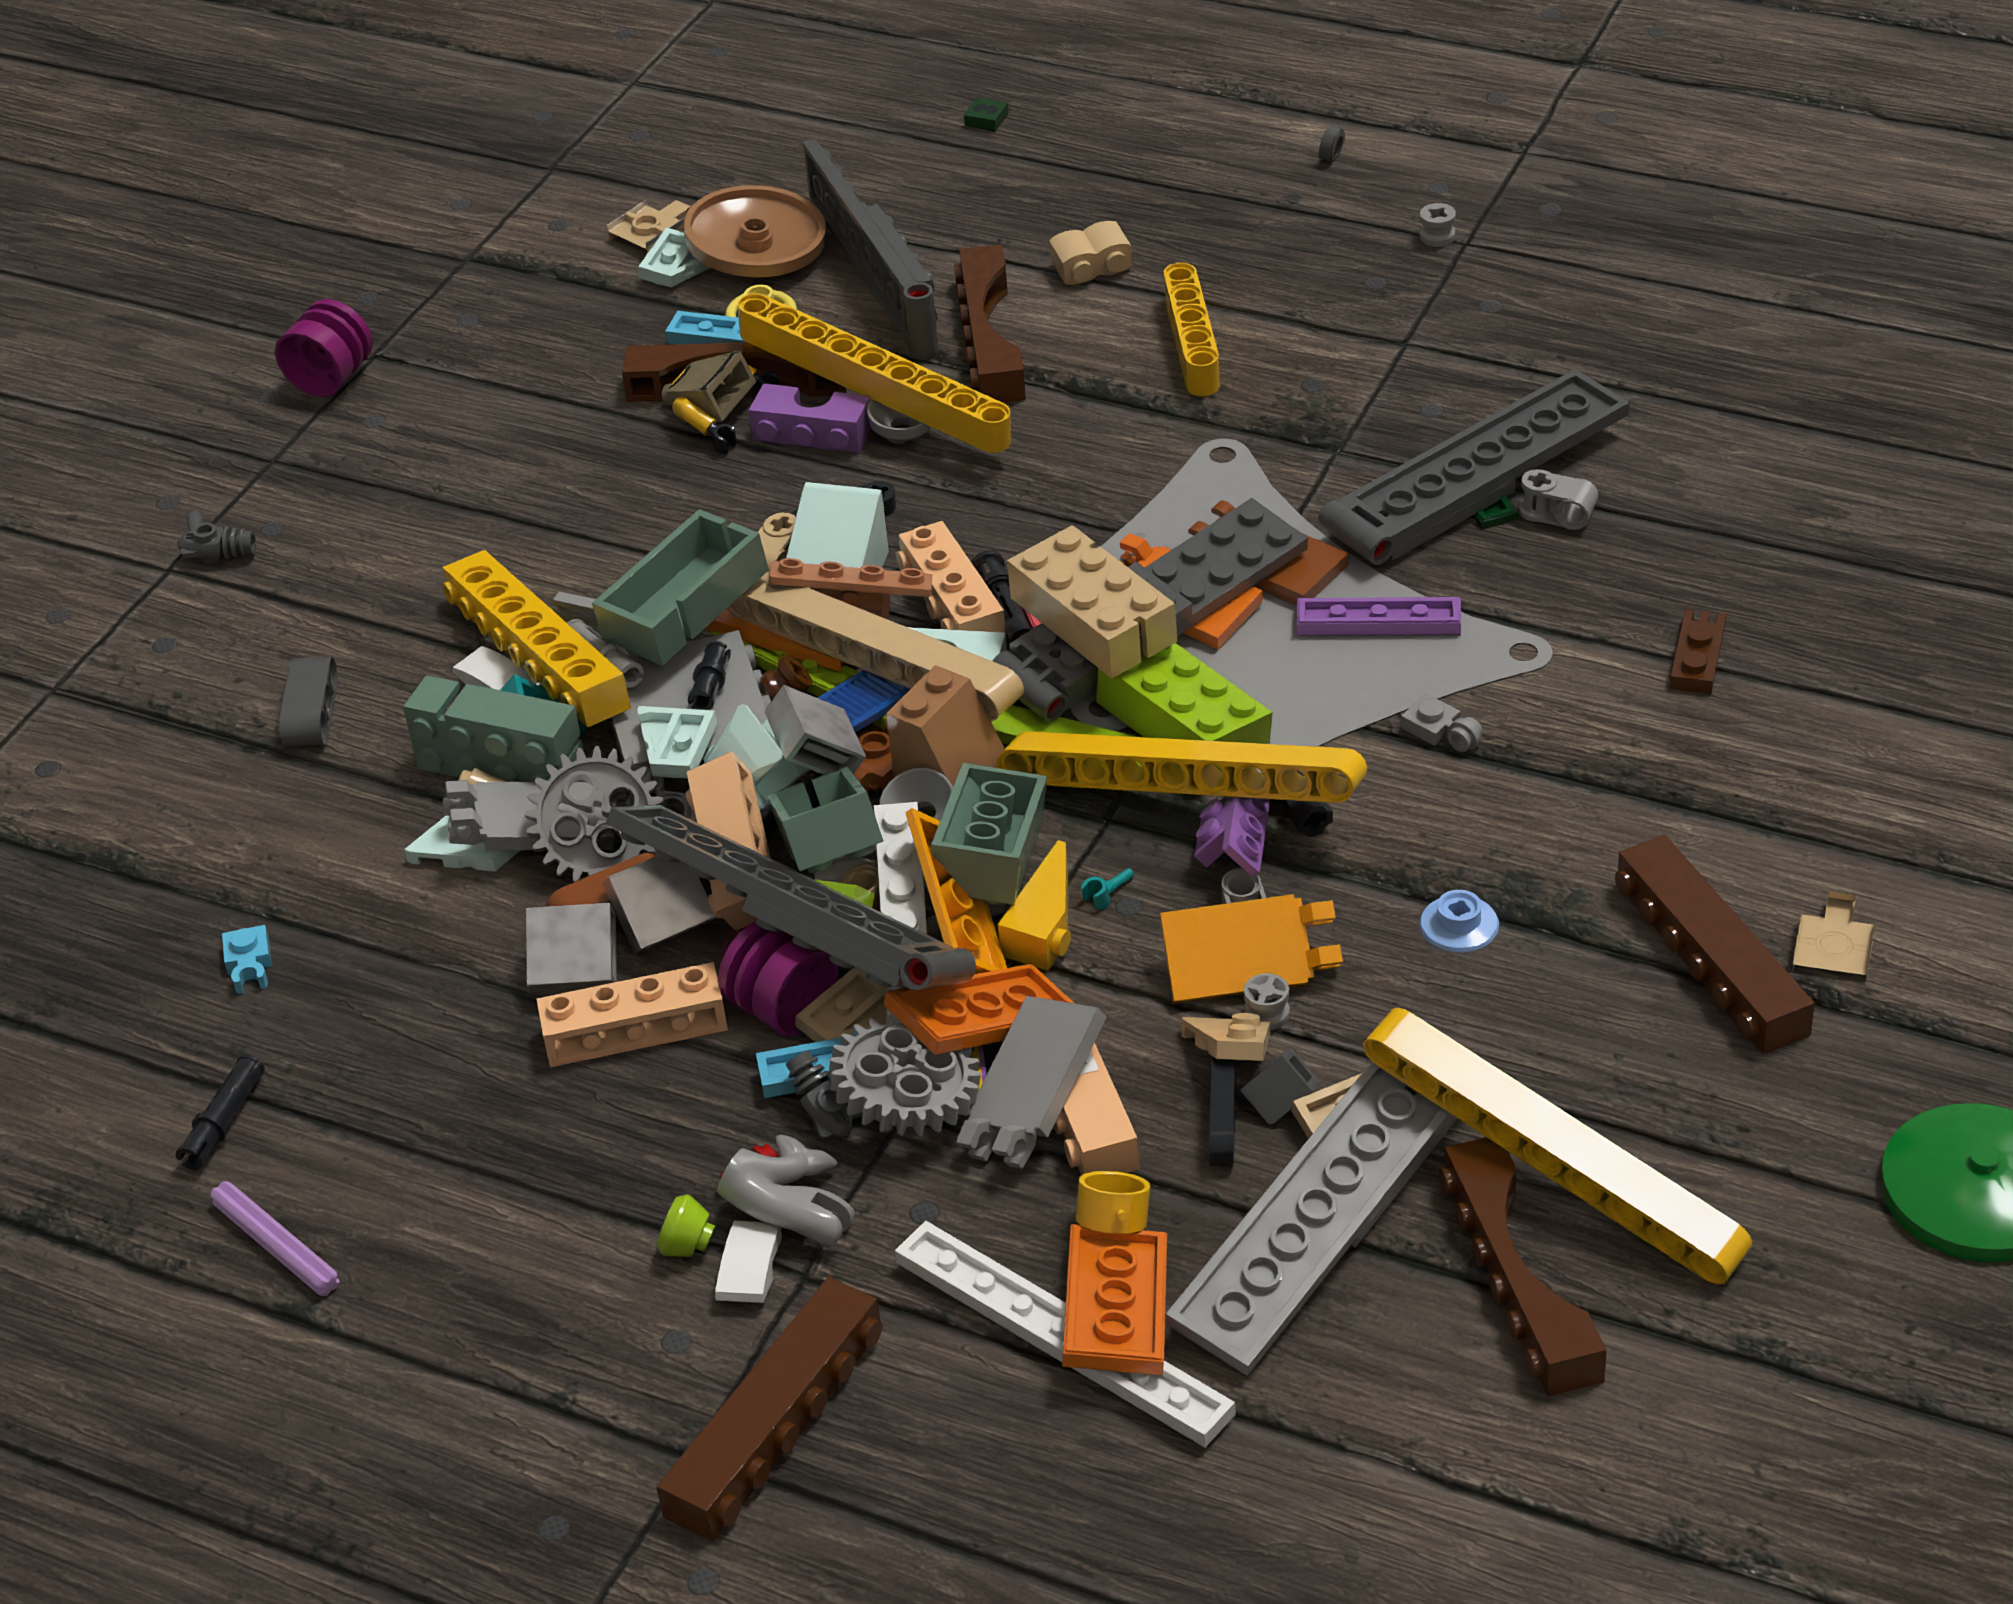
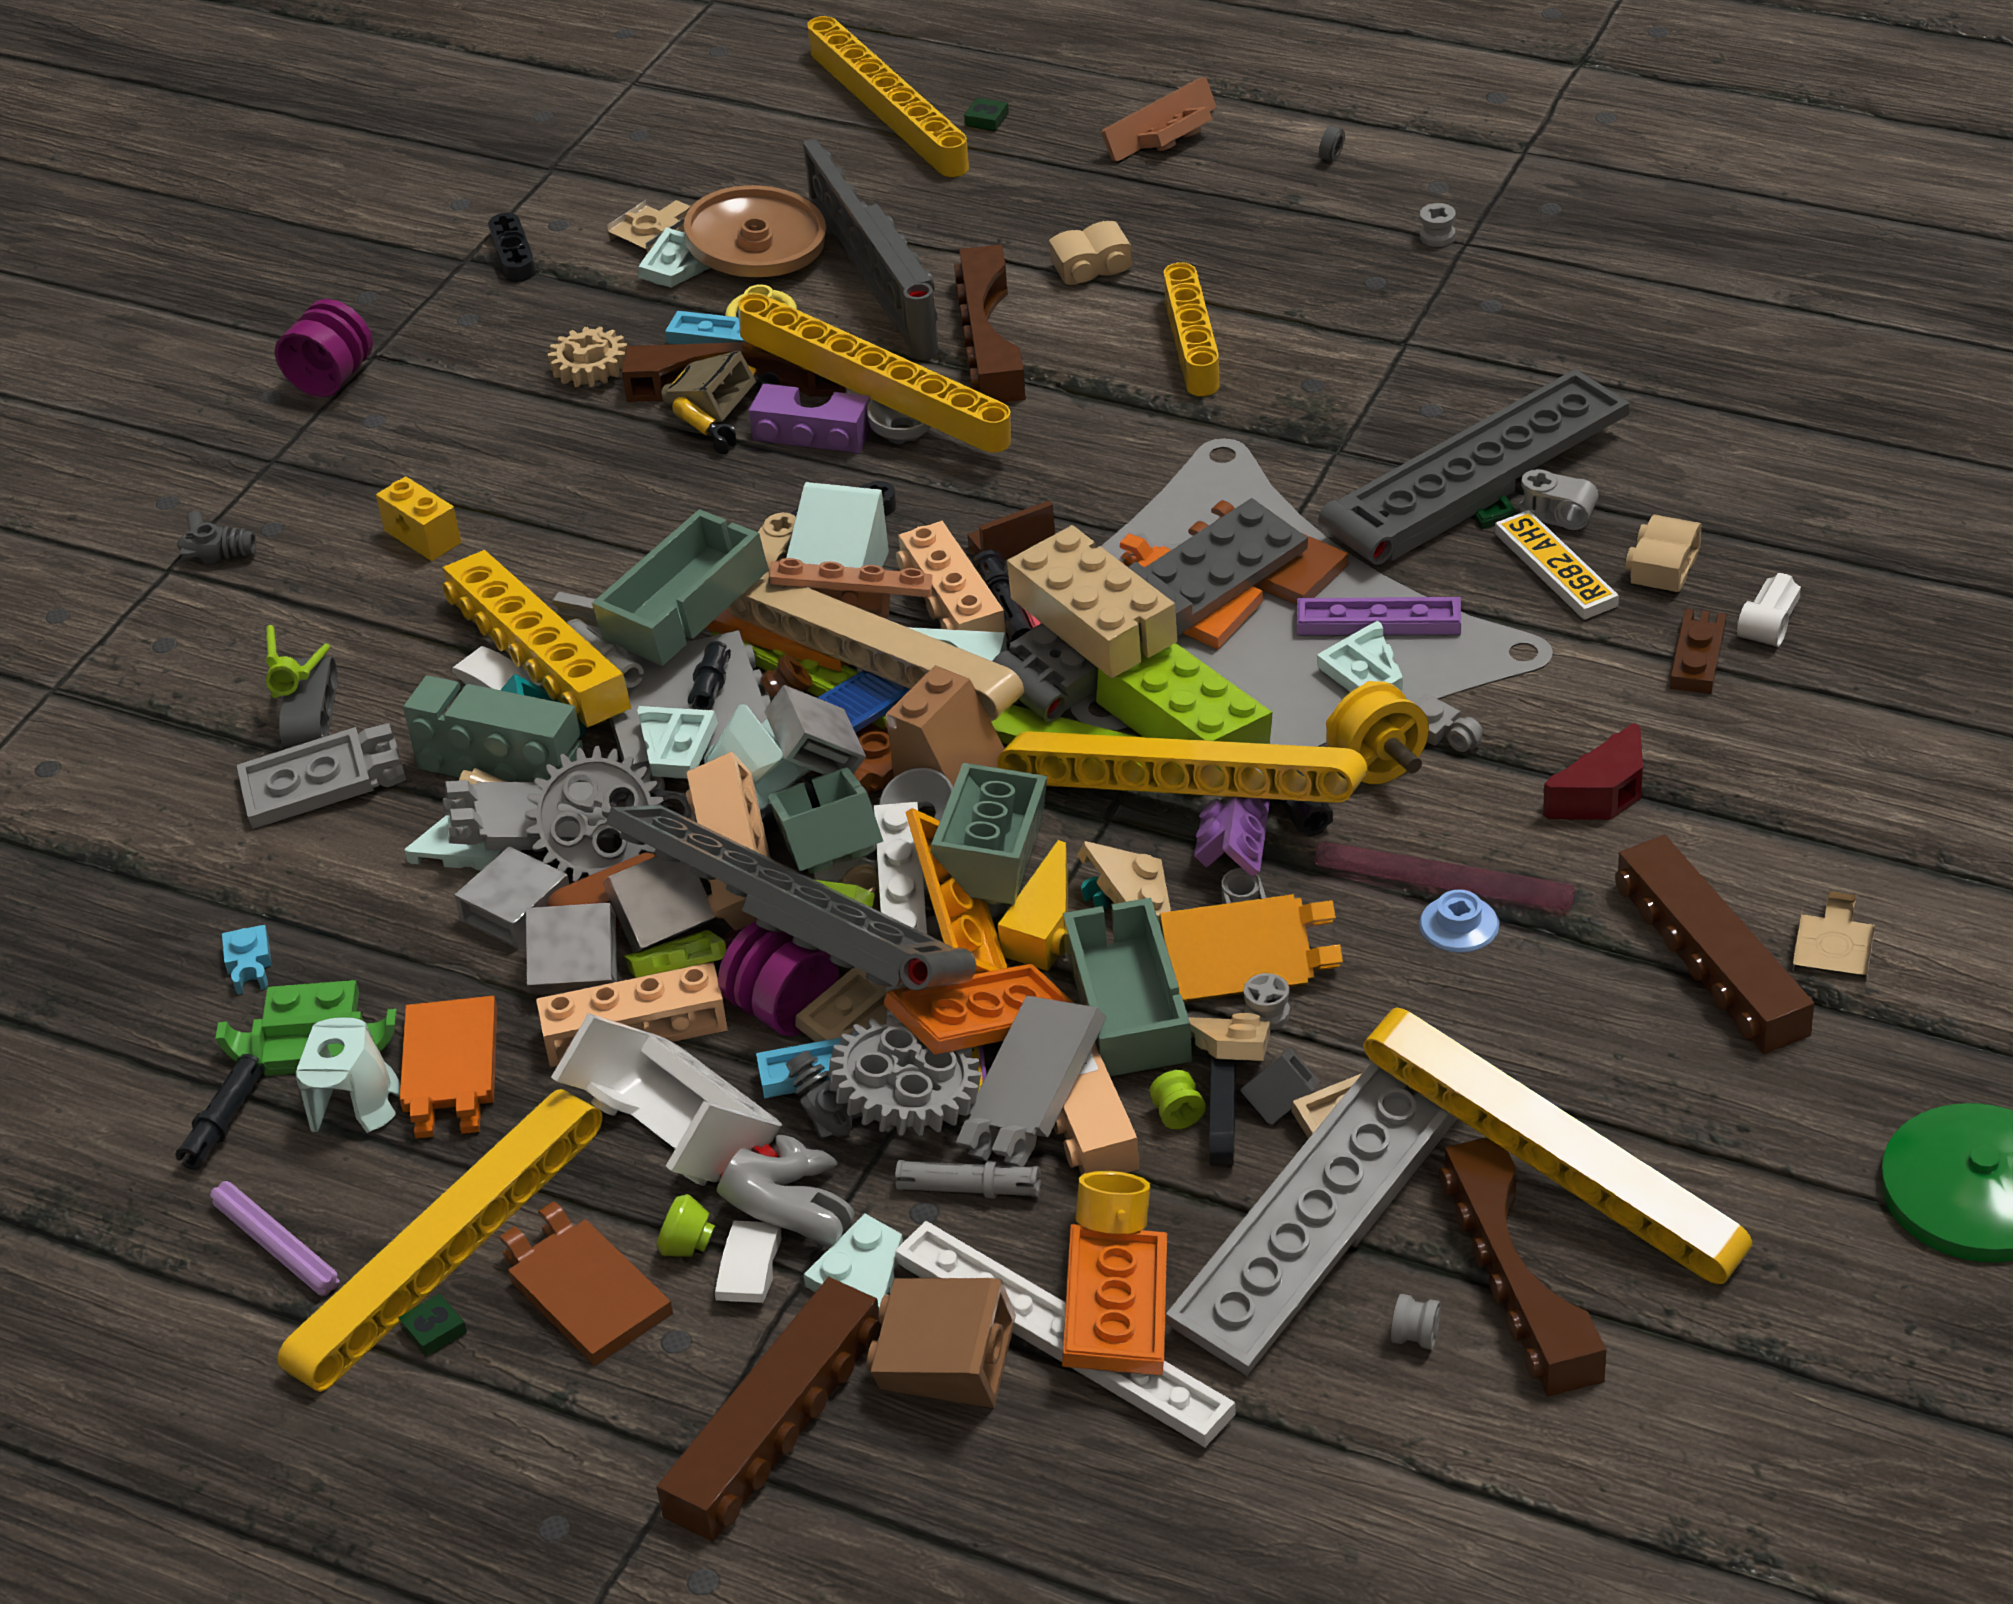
none -> bright green plate [215,980,396,1076]
none -> light grey tile [236,723,406,829]
none -> lime plant [265,625,330,698]
none -> yellow beam [277,1089,602,1392]
none -> light aqua piece [295,1017,401,1133]
none -> yellow brick [376,476,462,561]
none -> dark green tile [398,1293,467,1357]
none -> orange tile [400,995,497,1139]
none -> flat silver piece [454,846,569,950]
none -> black beam [488,213,536,282]
none -> dark orange tile [499,1201,673,1366]
none -> tan gear [548,327,627,387]
none -> white windscreen [551,1013,782,1186]
none -> lime wing [624,930,727,978]
none -> light aqua wing [804,1214,903,1308]
none -> yellow beam [807,16,969,177]
none -> medium nougat slope [867,1278,1016,1408]
none -> light grey pin [895,1160,1041,1199]
none -> reddish brown panel [967,500,1055,567]
none -> sand green piece [1063,897,1192,1076]
none -> tan wing [1078,841,1171,928]
none -> nougat bracket [1101,77,1216,162]
none -> lime wheel [1149,1070,1205,1129]
none -> clear pink axle [1315,841,1576,910]
none -> light aqua wing [1317,620,1403,692]
none -> yellow wheel [1326,681,1429,784]
none -> light grey wheel [1391,1293,1441,1350]
none -> tile [1495,510,1619,620]
none -> dark red slope [1543,723,1643,820]
none -> tan brick [1625,515,1702,592]
none -> white piece [1737,573,1801,647]

